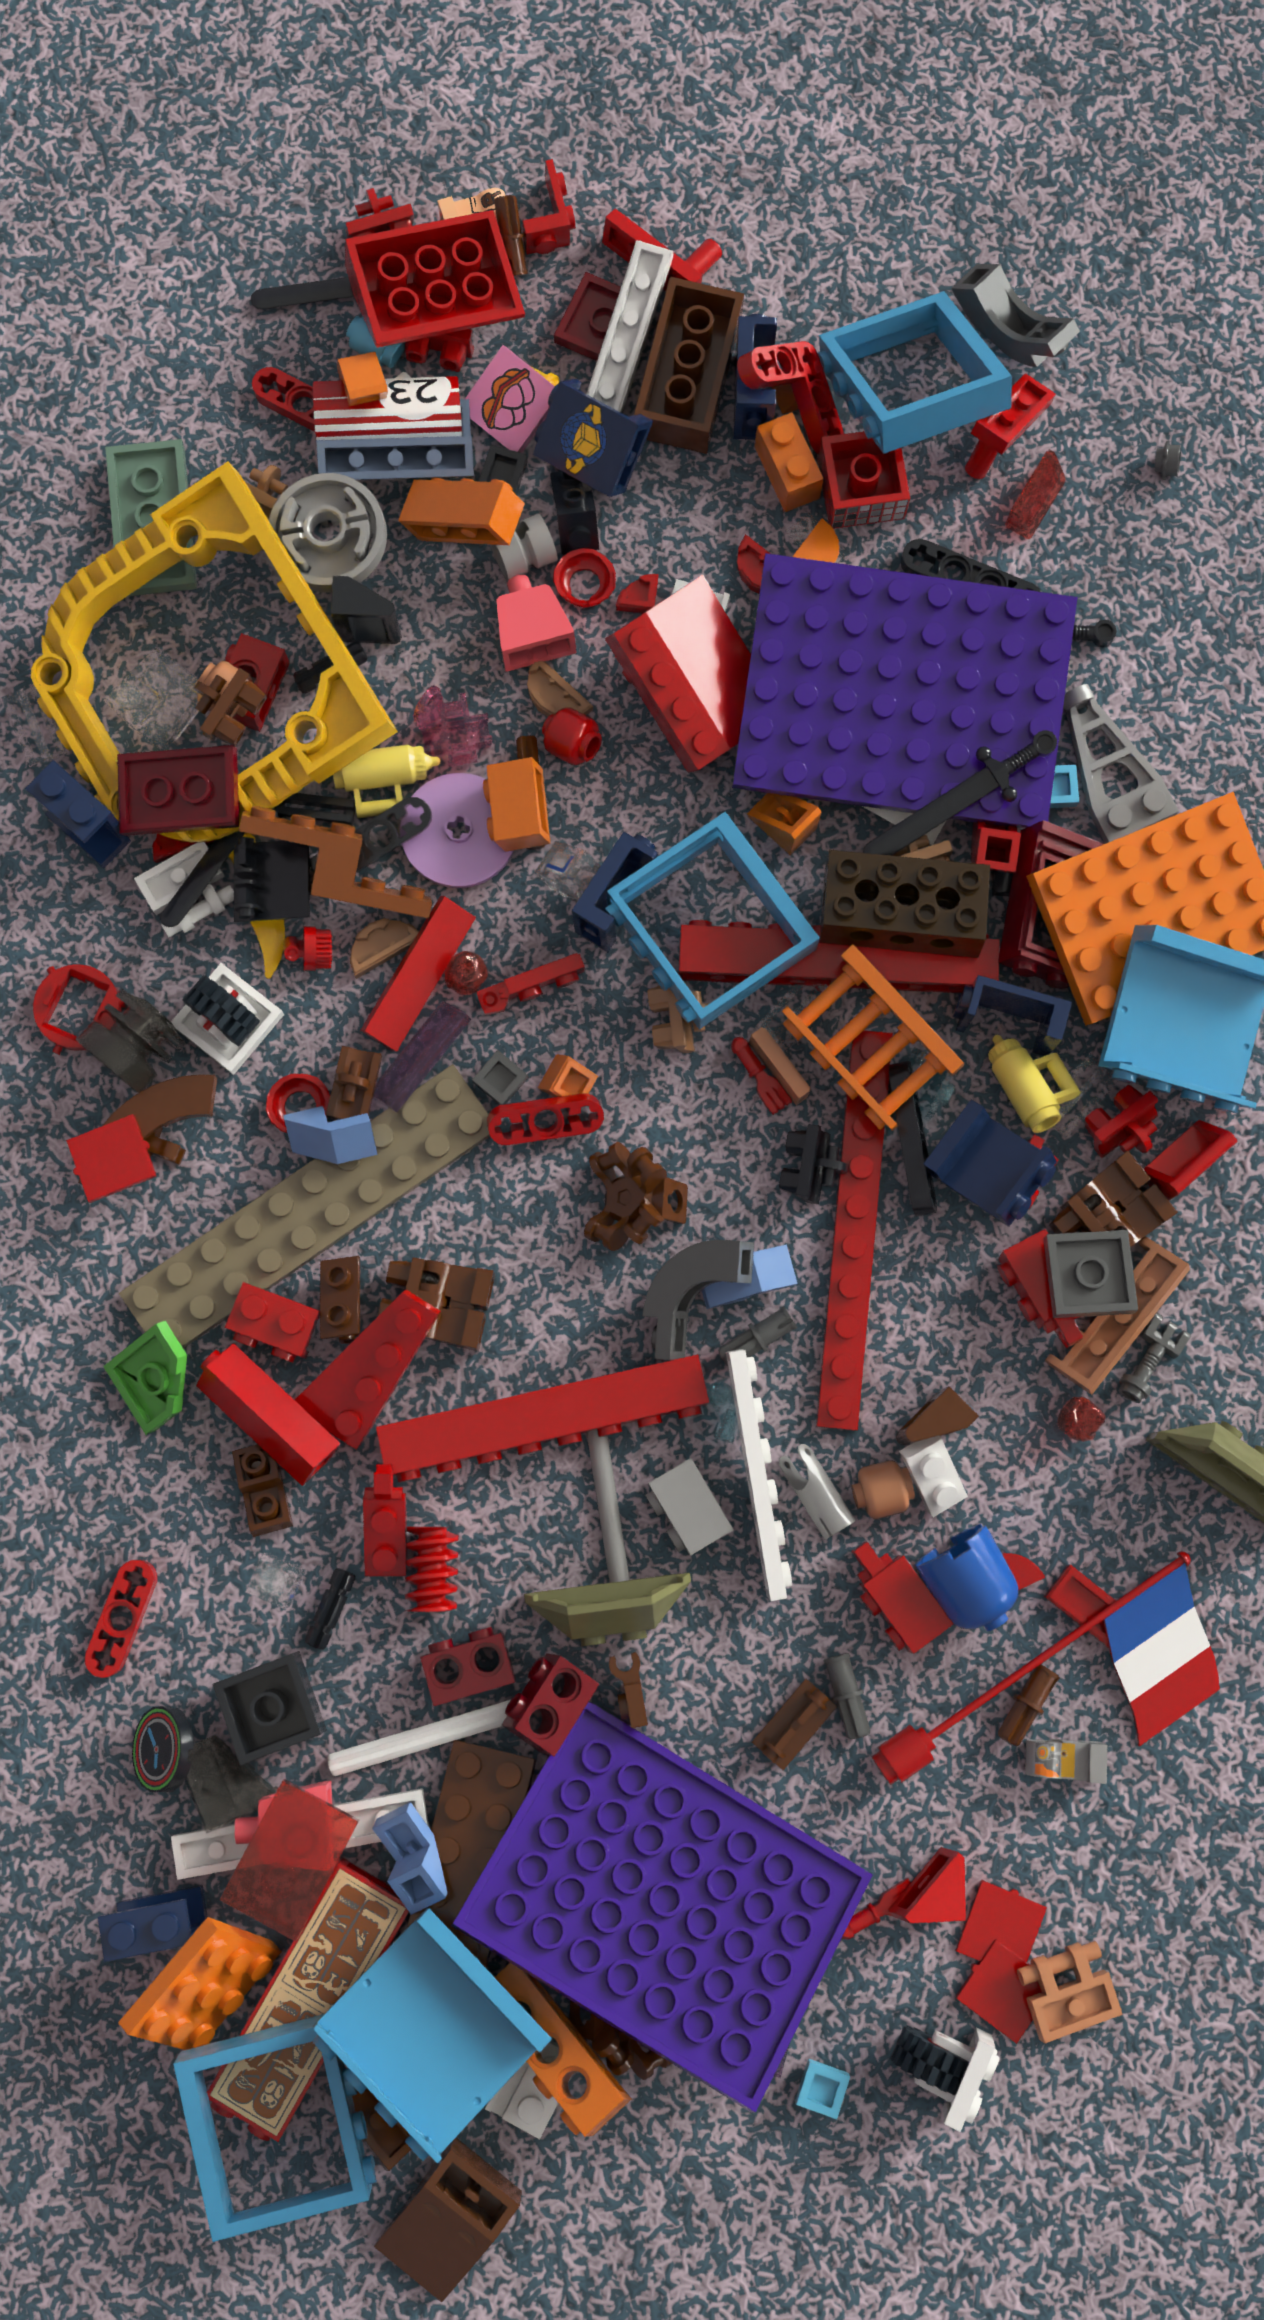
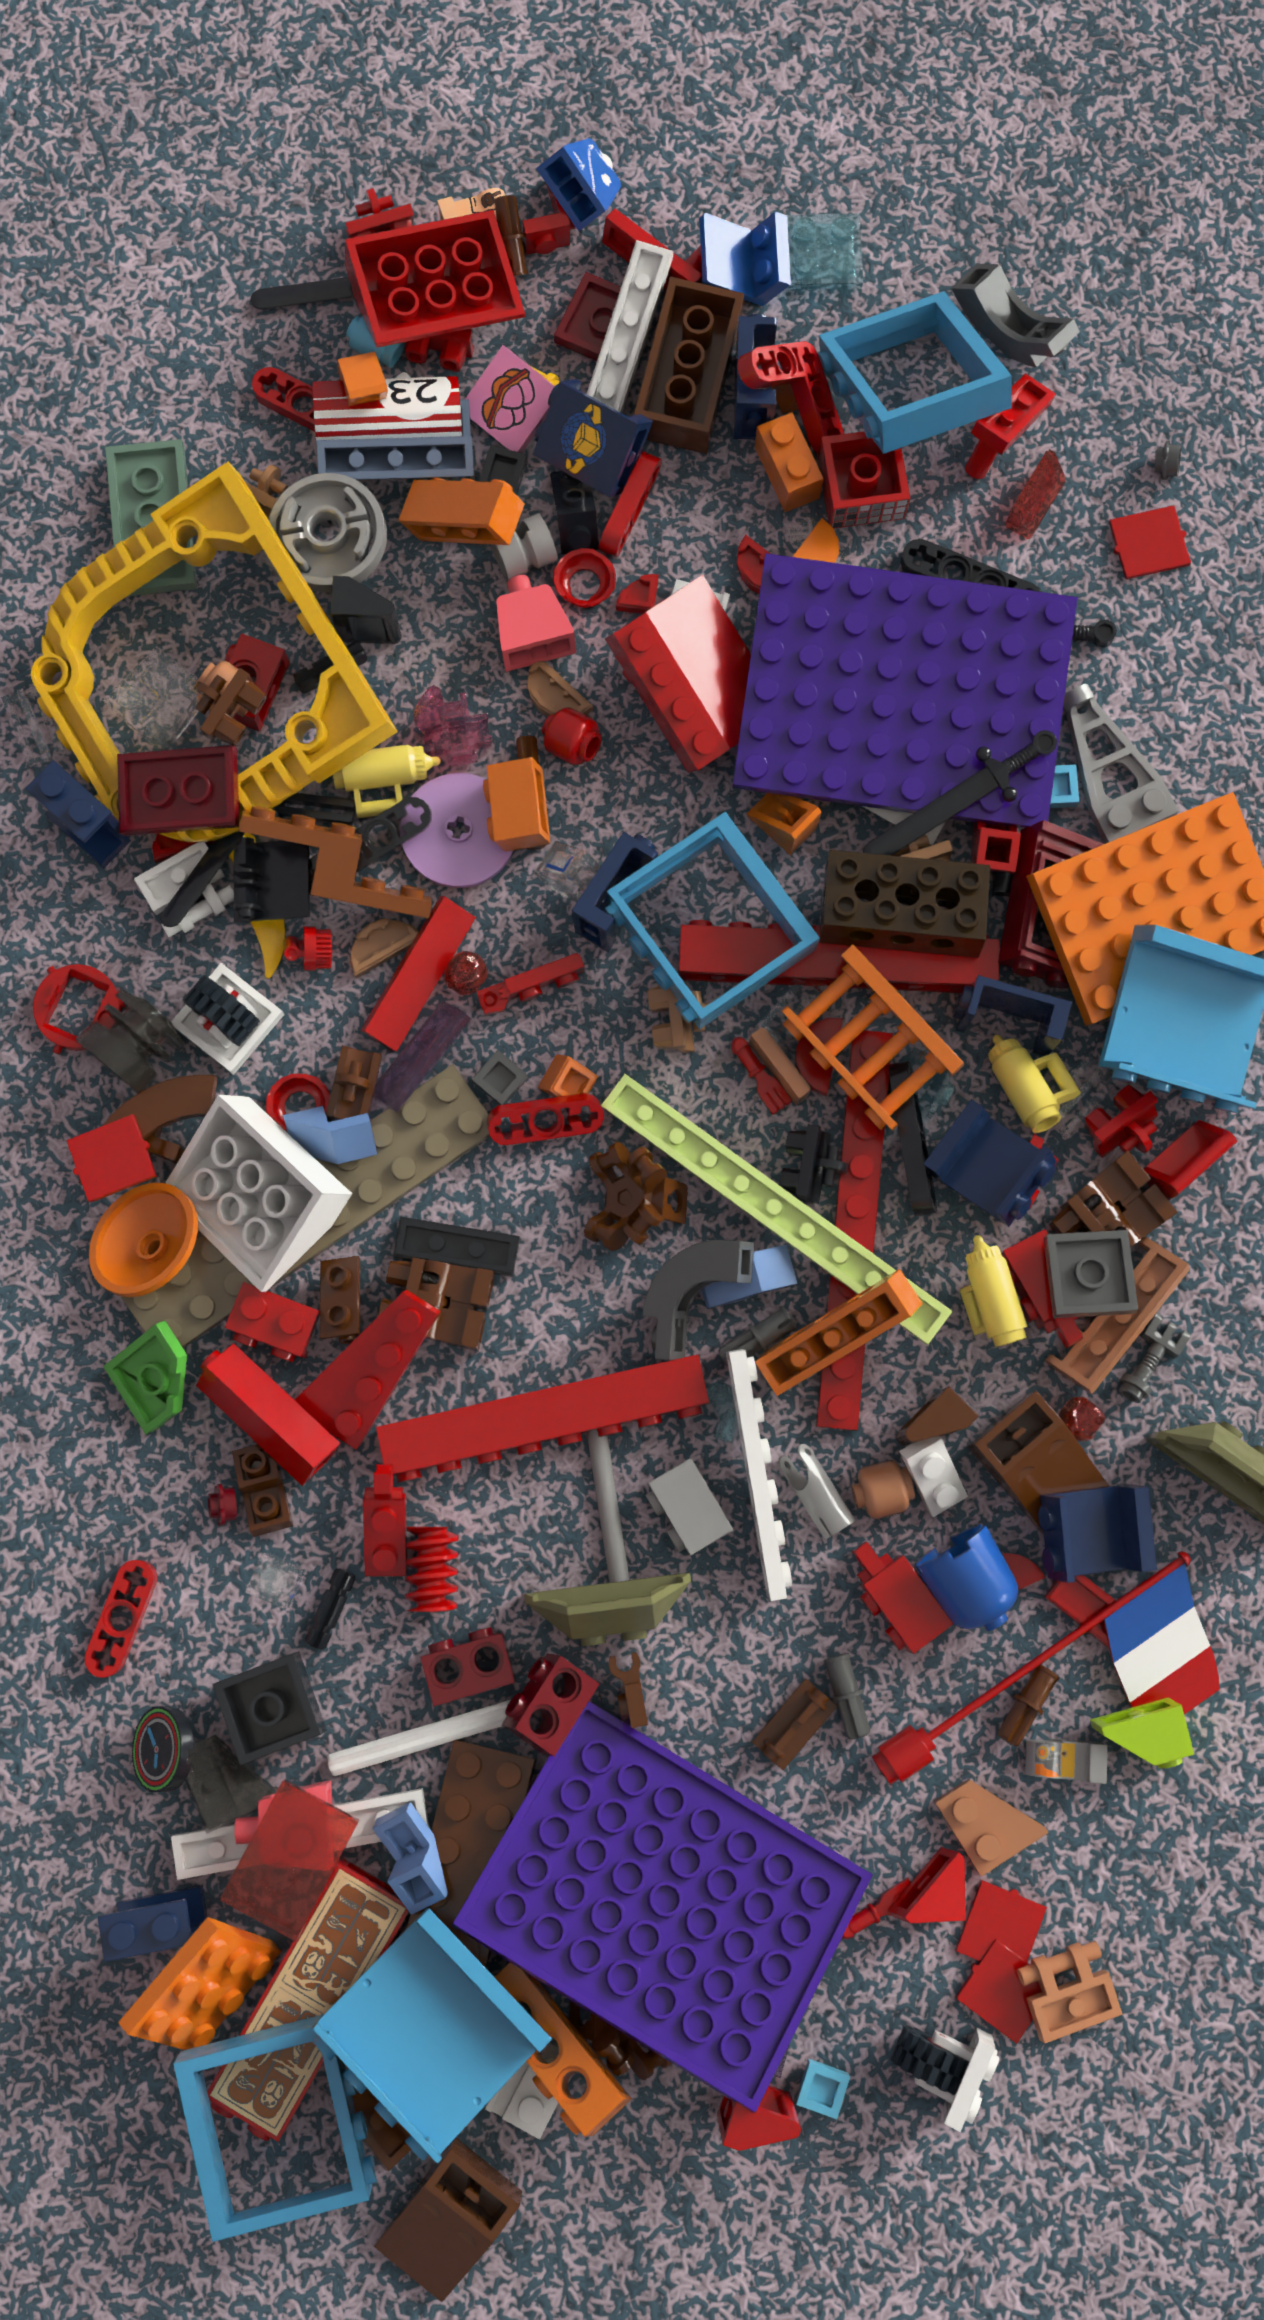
none -> orange dish [89,1182,198,1297]
none -> white slope [166,1095,352,1292]
none -> dark red plate [208,1484,237,1527]
none -> black tile [393,1216,520,1277]
none -> blue torso [536,138,621,231]
none -> red beam [599,451,662,557]
none -> yellowish green plate [601,1074,952,1346]
none -> blue bracket [699,212,791,306]
none -> red tile [717,2086,801,2151]
none -> orange brick [755,1269,923,1396]
none -> clear light blue plate [786,213,863,291]
none -> red tile [795,1018,843,1096]
none -> nougat wing [934,1779,1049,1877]
none -> light yellow piece [959,1235,1028,1347]
none -> reddish brown slope [967,1391,1109,1536]
none -> dark blue panel [1038,1484,1157,1583]
none -> lime slope [1090,1698,1194,1768]
none -> red piece [1109,505,1191,580]

